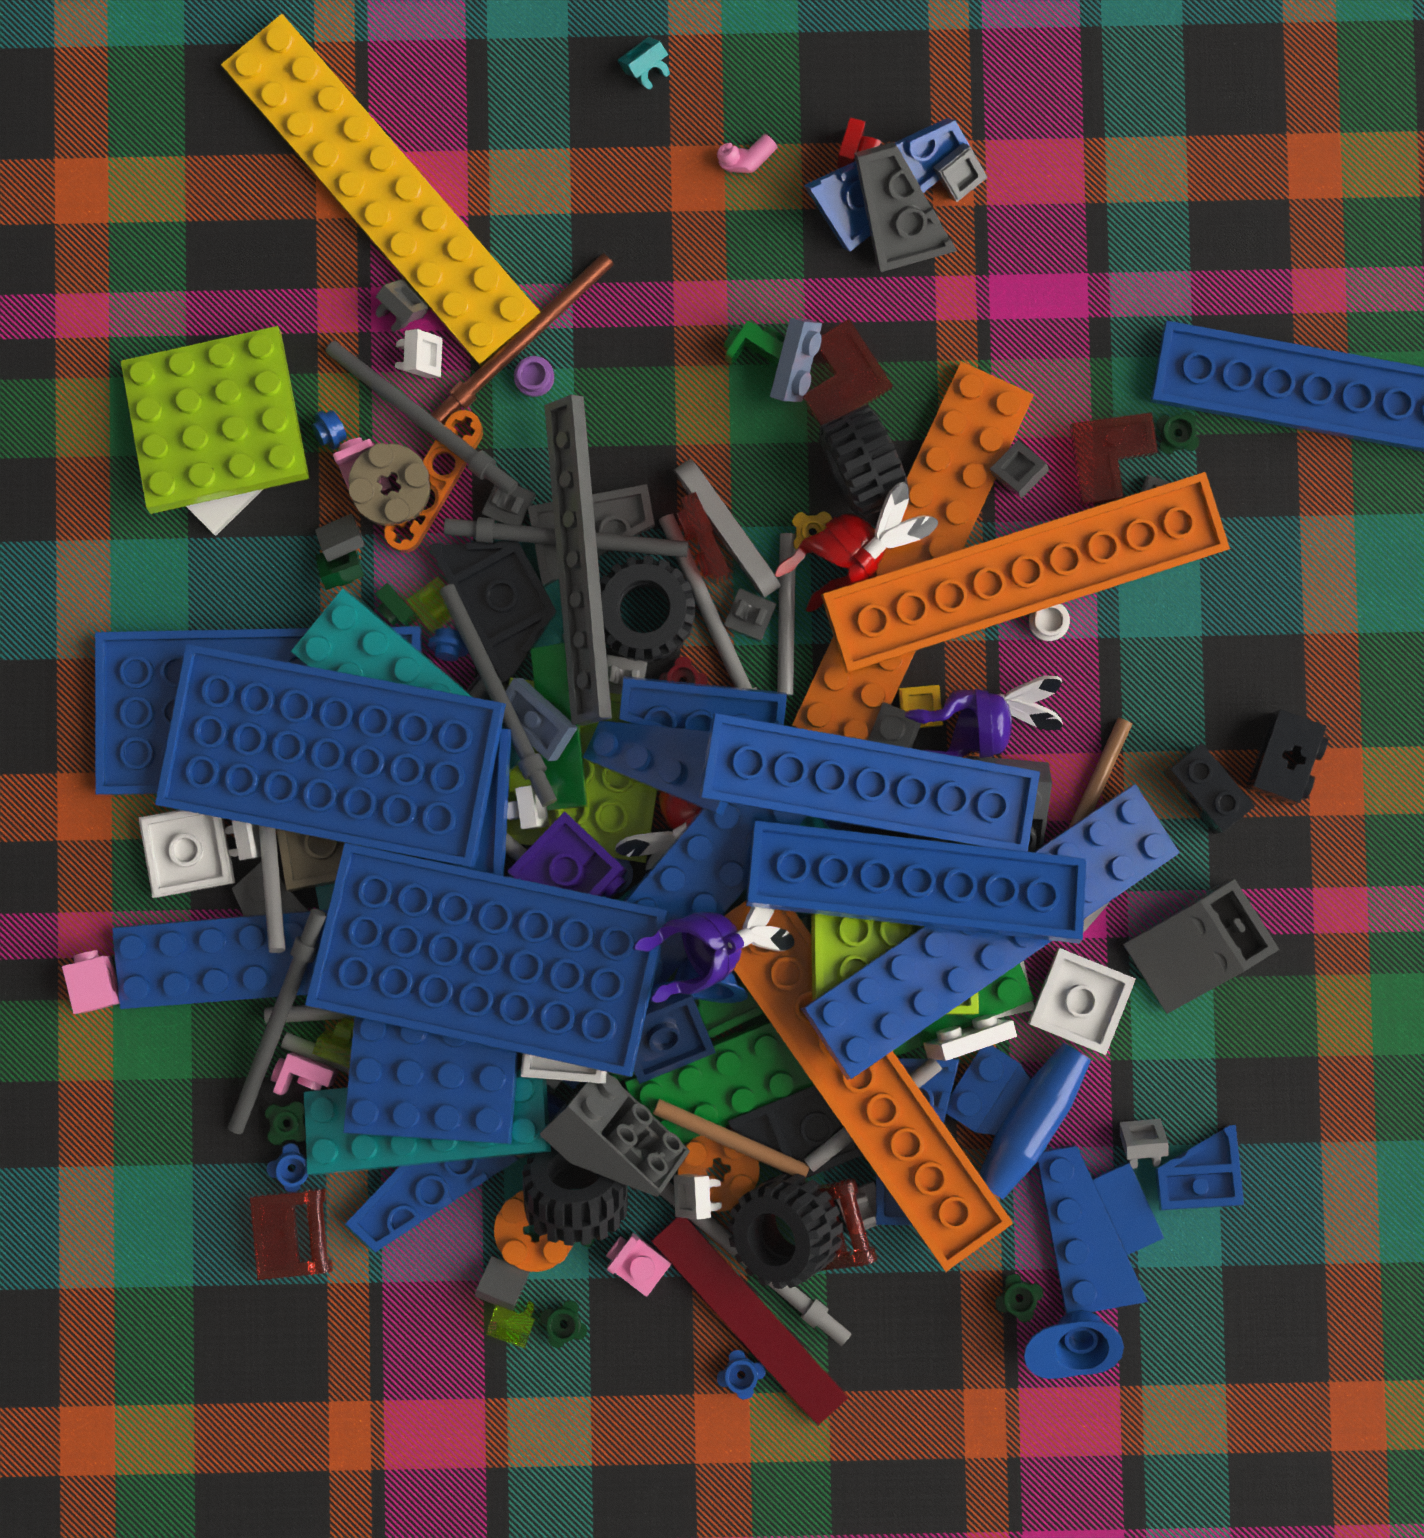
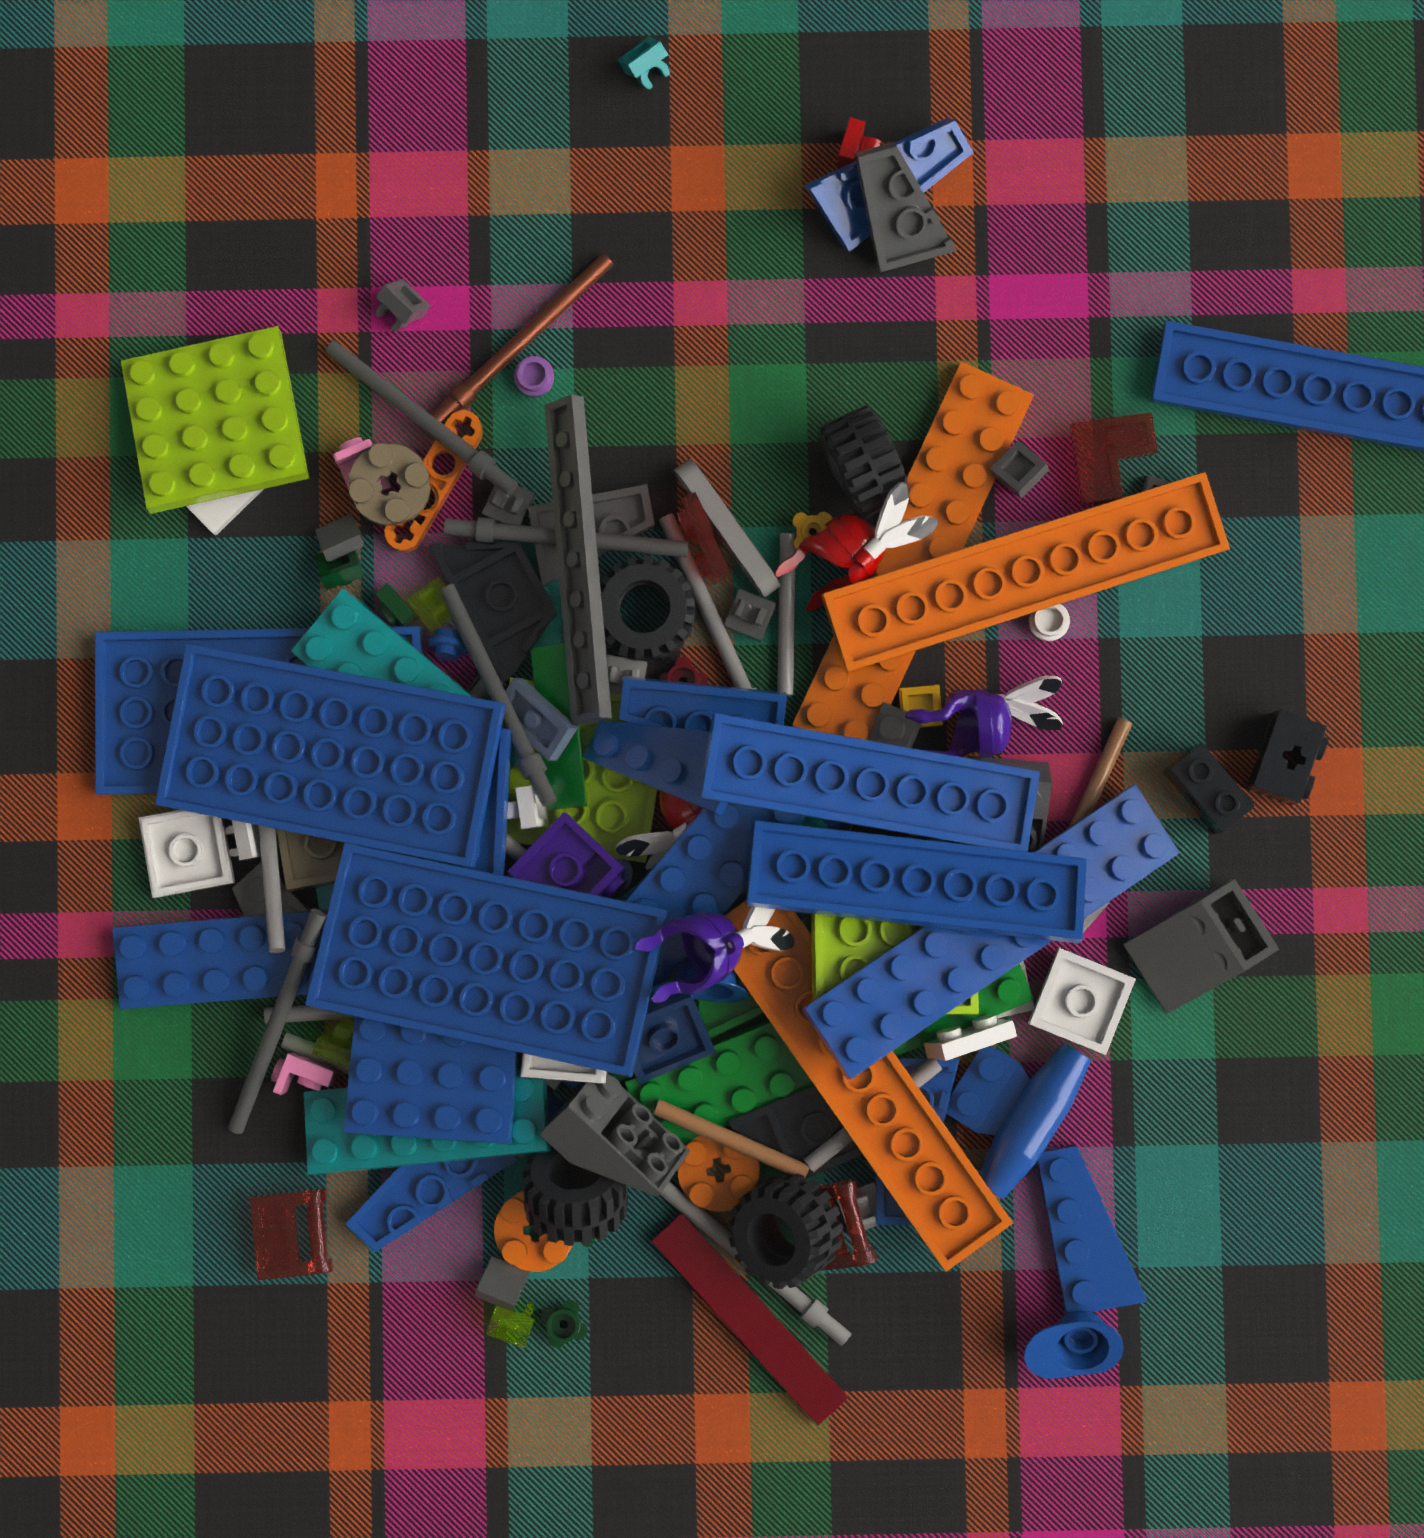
bright pink brick [62,950,119,1014] -> none
yellow plate [221,14,541,367] -> none
dark green plate [265,1101,306,1145] -> none
blue plate [266,1143,309,1192] -> none
blue plate [311,410,347,450] -> none
white tile [395,329,442,379] -> none
bright pink bracket [606,1232,672,1297] -> none
white tile [674,1174,722,1220] -> none
bright pink arm [717,134,778,173] -> none
blue plate [717,1350,766,1400] -> none
green bracket [723,320,785,367] -> none
sand blue plate [770,317,822,402] -> none
clear red plate [803,319,893,426] -> none
tile [933,143,988,202] -> none
dark green plate [995,1273,1043,1322] -> none
blue tile [1092,1162,1164,1255] -> none
light grey tile [1120,1119,1168,1168] -> none
blue wing [1155,1125,1244,1211] -> none
dark green plate [1156,412,1200,455] -> none

